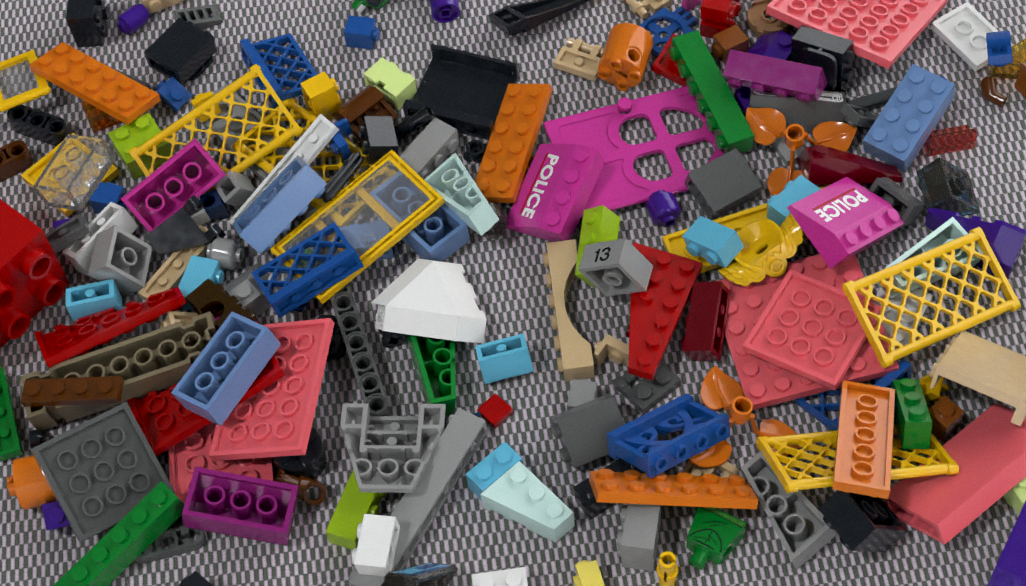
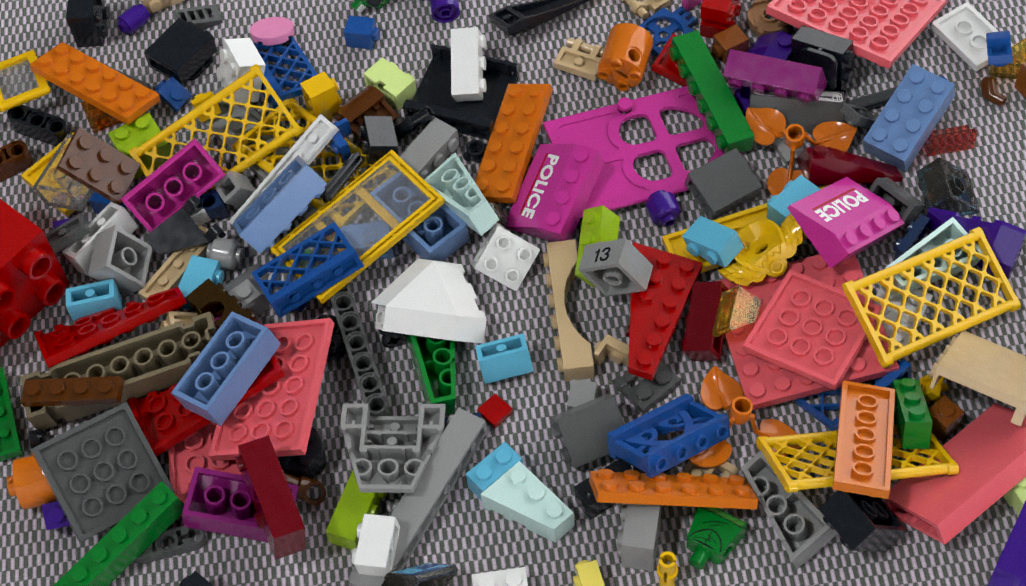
none -> reddish brown plate [56,127,140,205]
none -> white brick [216,38,266,103]
none -> dark red brick [235,435,306,560]
none -> bright pink tile [250,17,294,46]
none -> white brick [451,27,487,102]
none -> white bracket [471,223,540,291]
none -> clear yellow slope [712,285,761,337]
none -> dark blue plate [893,214,930,261]

